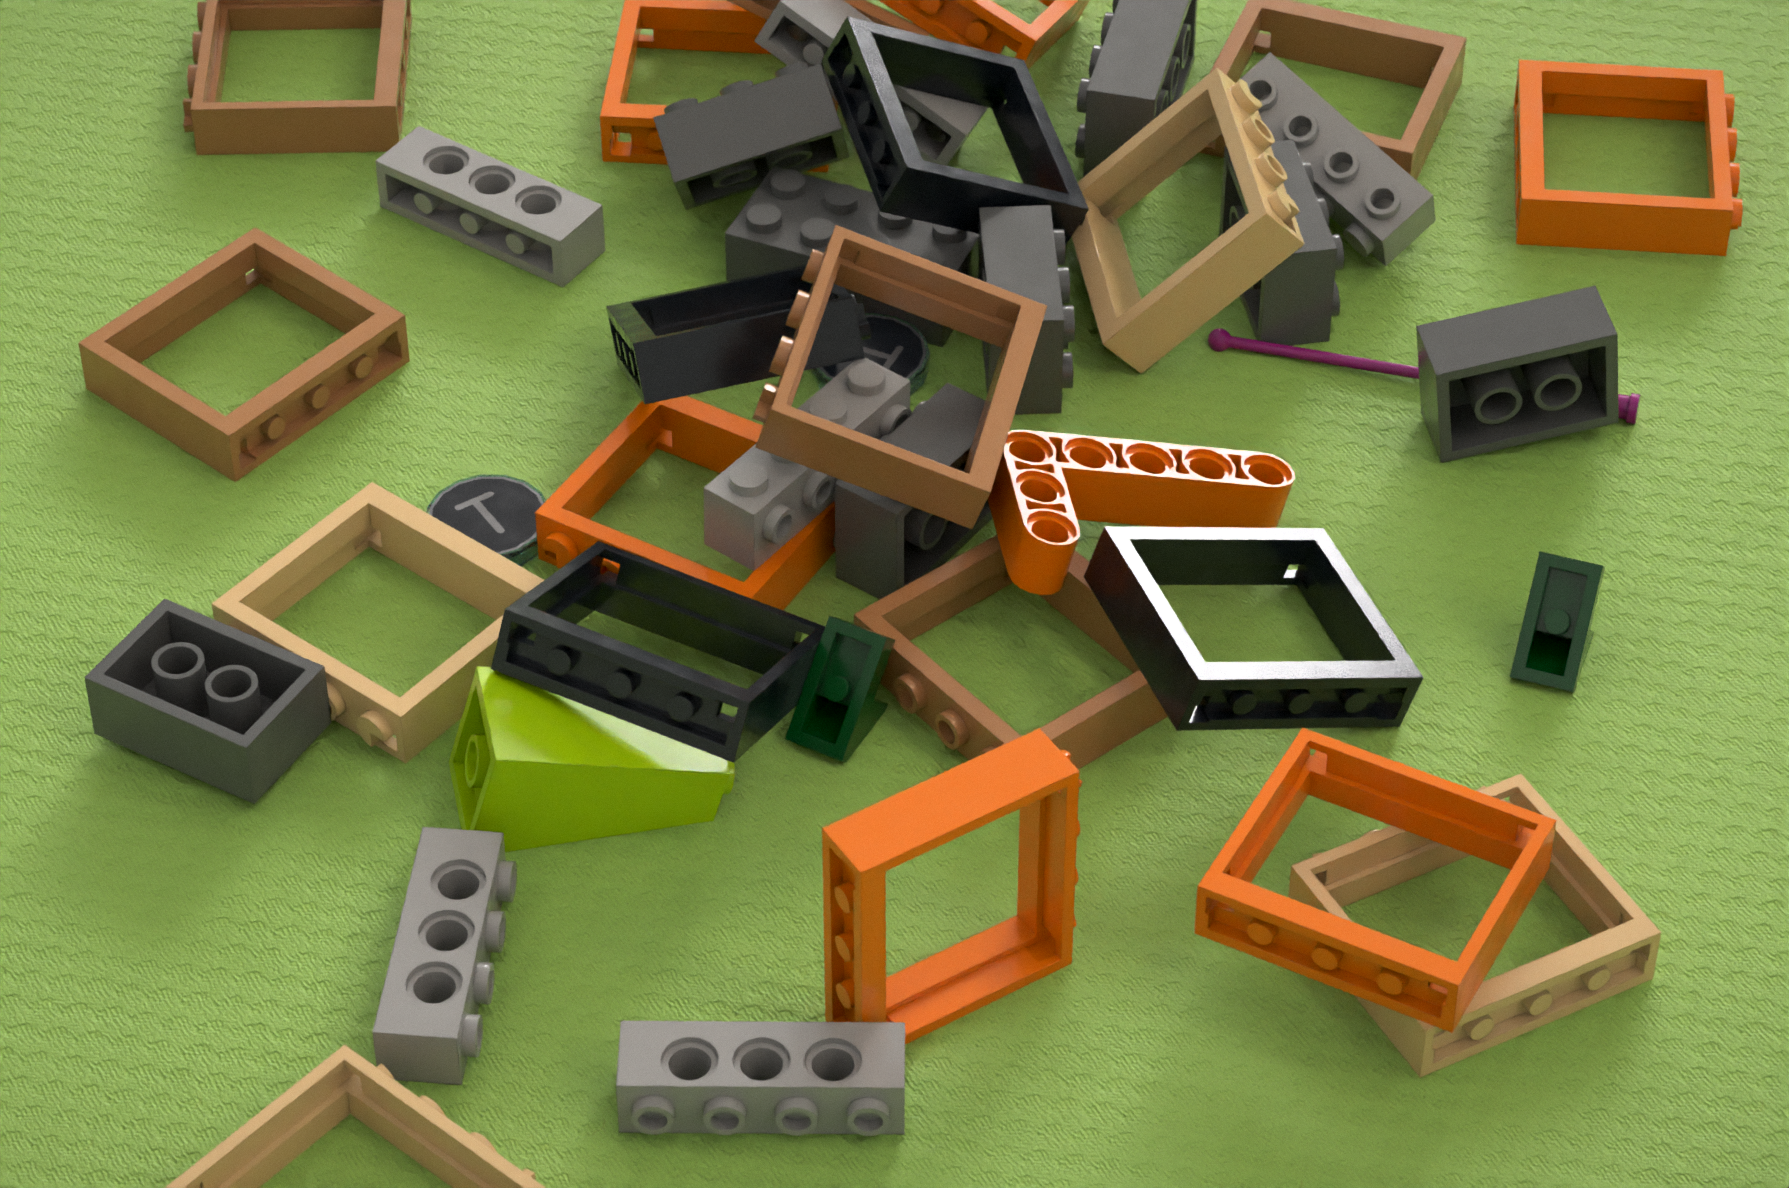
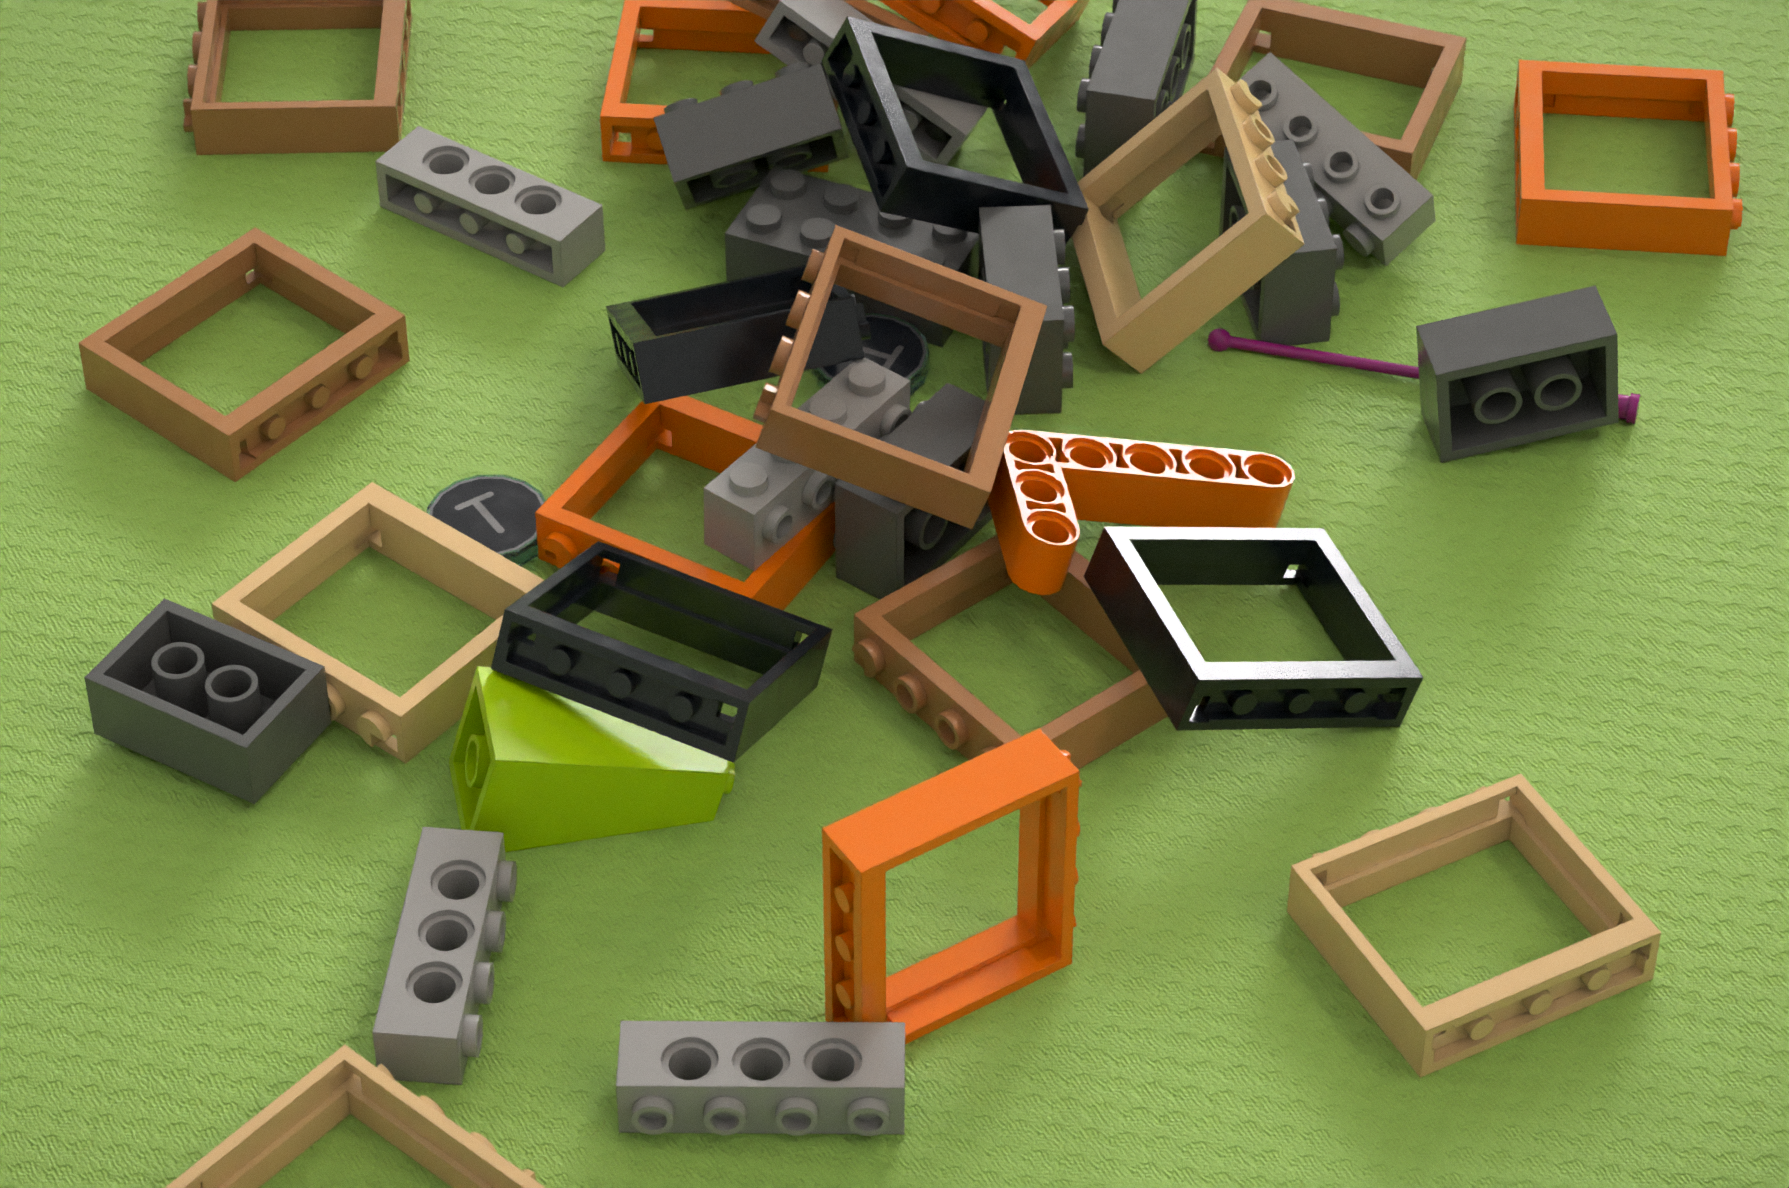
dark green slope [785,616,895,762] -> none
orange window [1194,727,1556,1033] -> none
dark green slope [1510,551,1605,692] -> none

